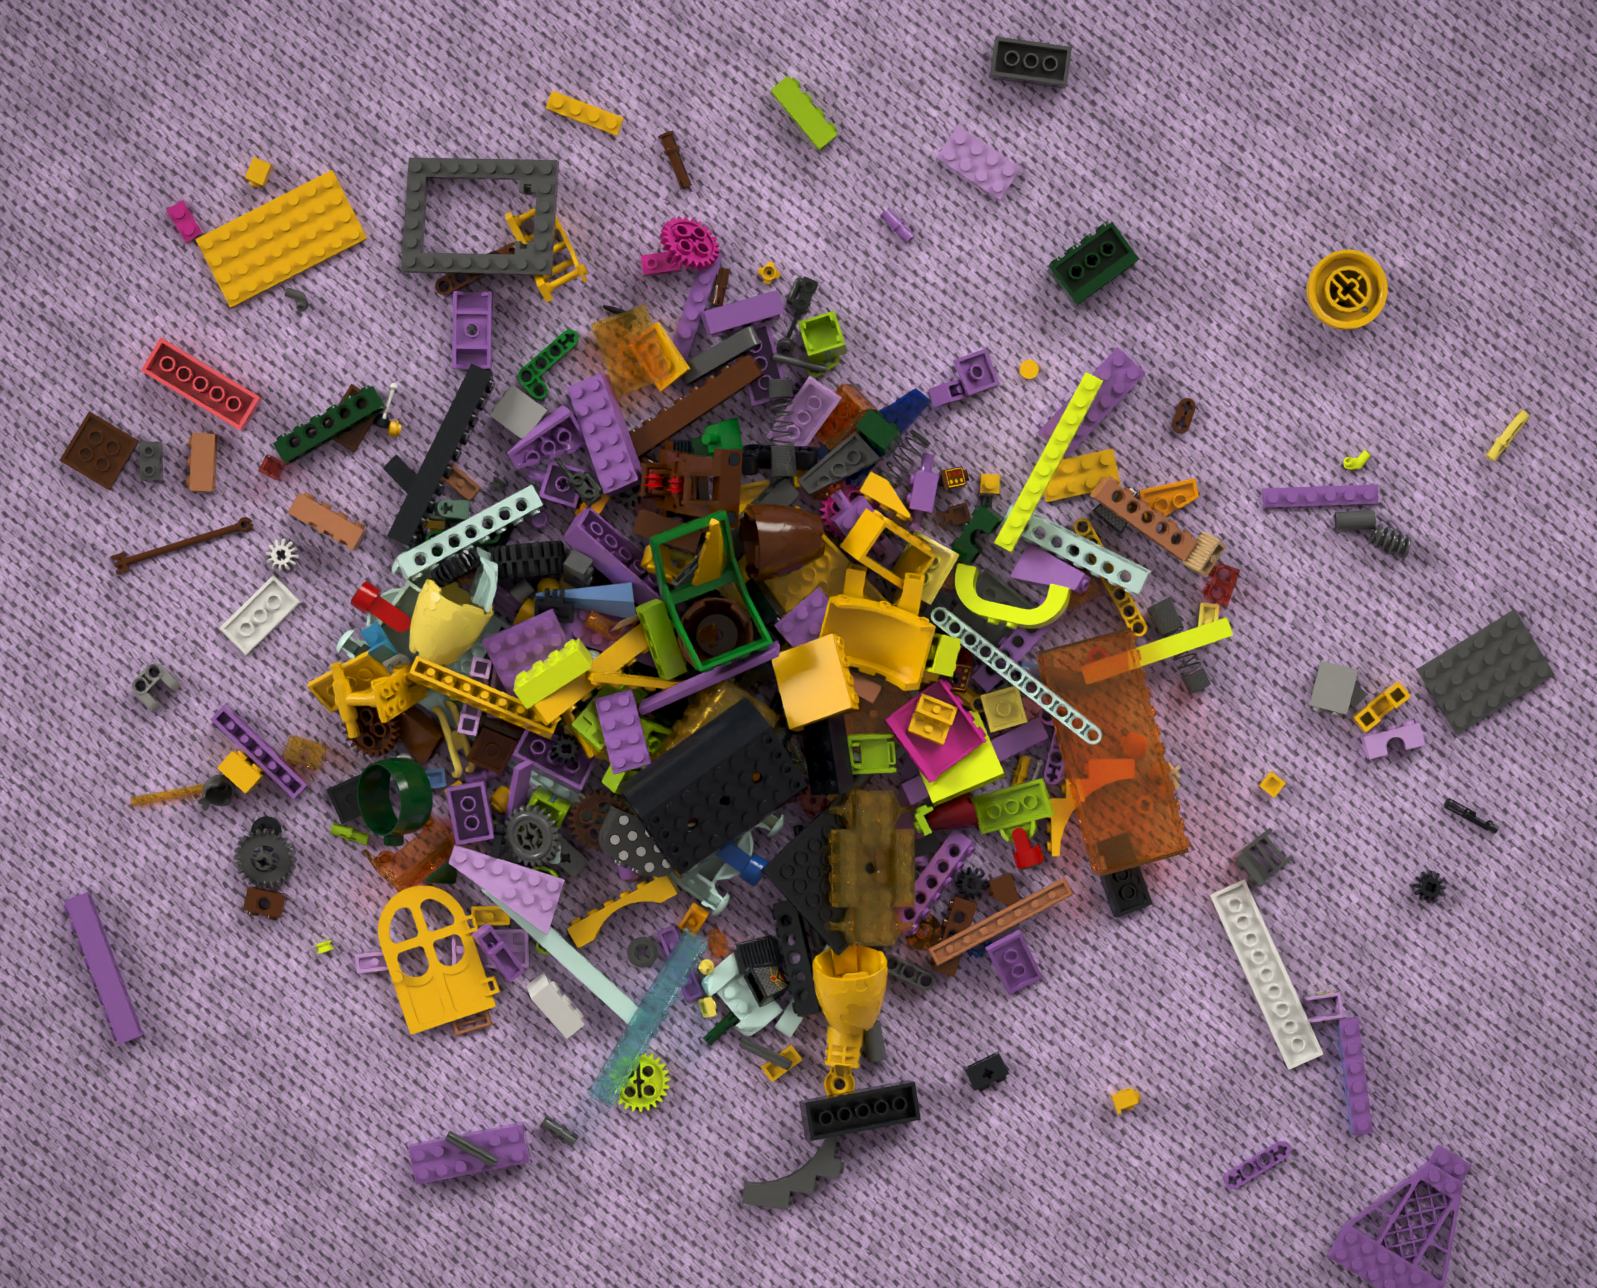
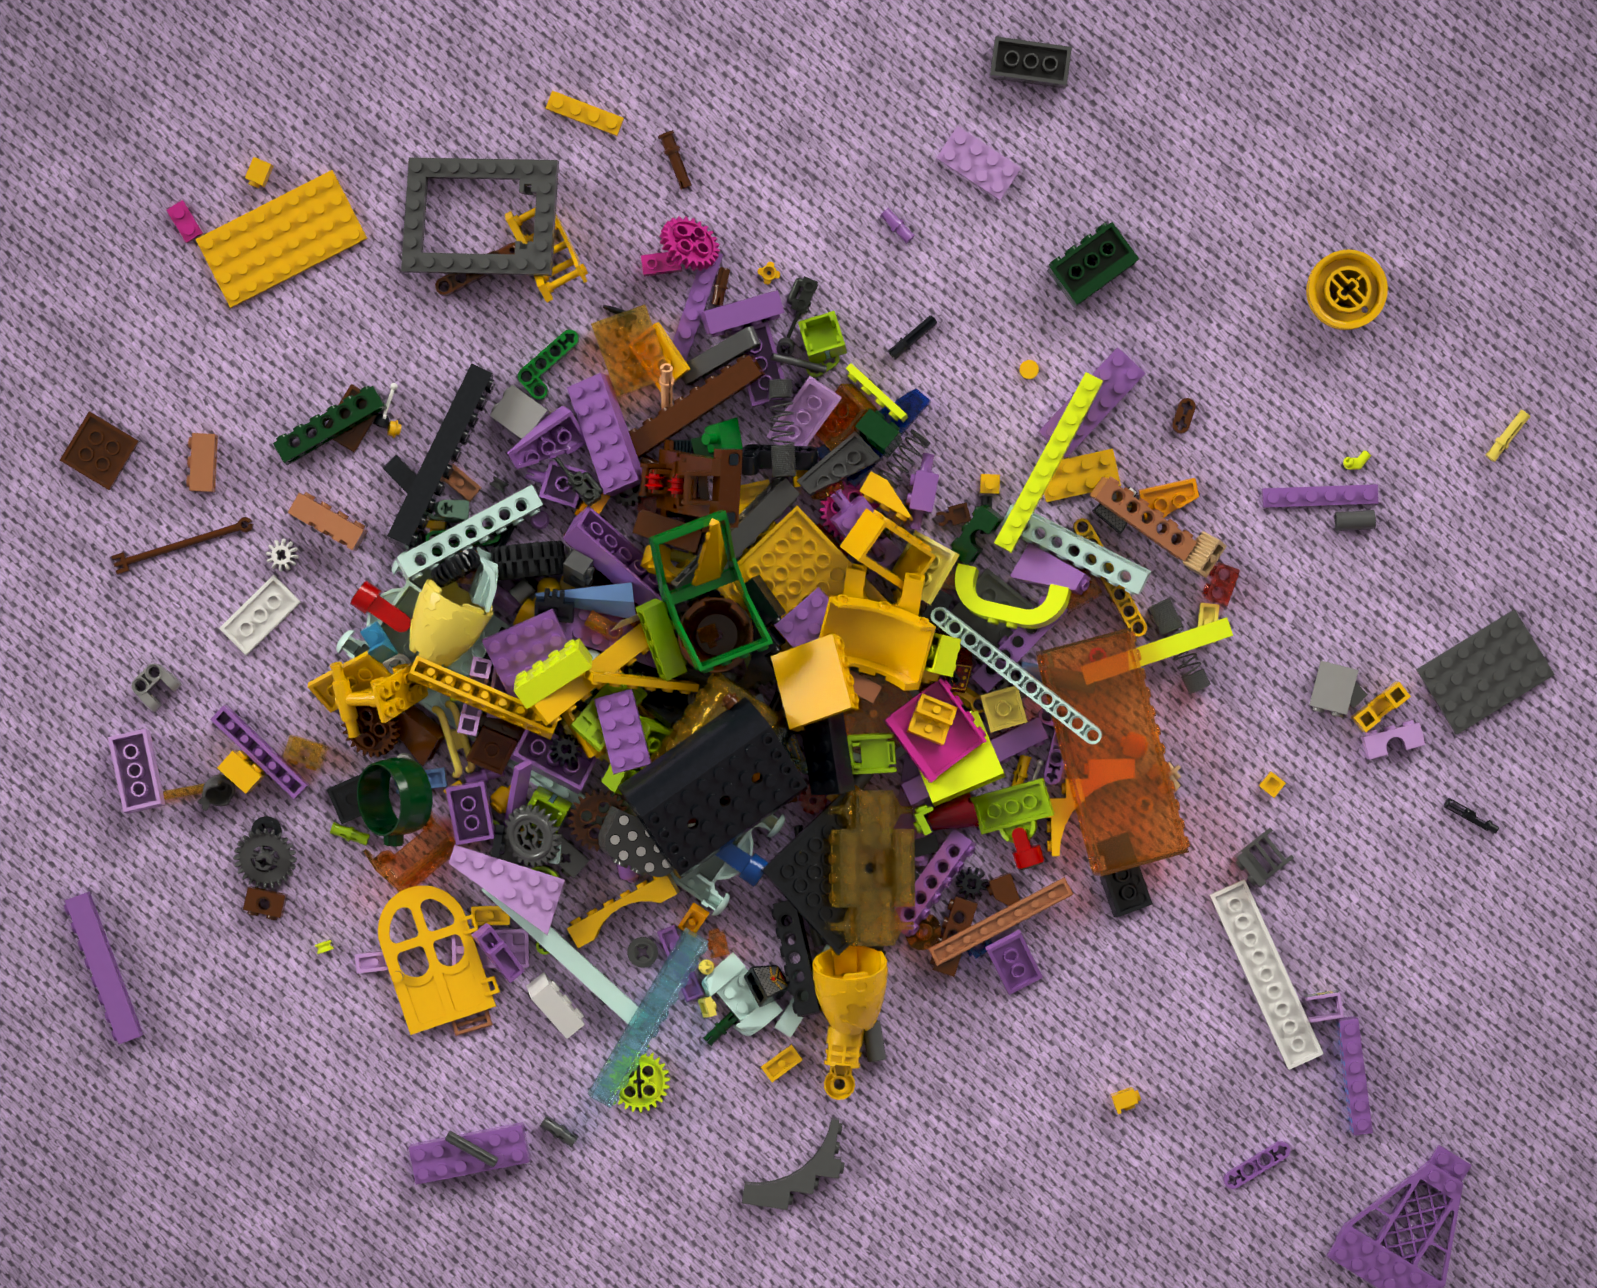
dark grey brick [139,441,163,481] -> none
coral brick [141,337,263,431] -> none
clear red panel [258,454,286,481] -> none
dark grey arm [285,287,308,312] -> none
dark green slope [425,860,457,884] -> none
medium lavender piece [452,291,493,370] -> none
medium lavender tile [639,641,780,715] -> none
black window [733,935,783,974] -> none
reddish brown piece [739,504,825,581] -> none
dark grey axle [739,1038,792,1070] -> none
lime brick [770,76,838,152] -> none
black brick [799,1080,921,1141] -> none
dark grey beam [885,954,935,990] -> none
medium lavender slope [928,379,975,407] -> none
reddish brown slope [939,466,969,491] -> none
medium lavender slope [953,349,1000,396] -> none
black brick [964,1051,1009,1091] -> none
dark grey piece [1368,524,1411,560] -> none
black gear [1413,870,1446,903] -> none
none -> lavender brick [108,729,166,814]
none -> light nougat pin [659,363,674,409]
none -> reddish brown plate [721,692,739,710]
none -> neon yellow plate [846,363,908,423]
none -> black axle [888,316,937,360]

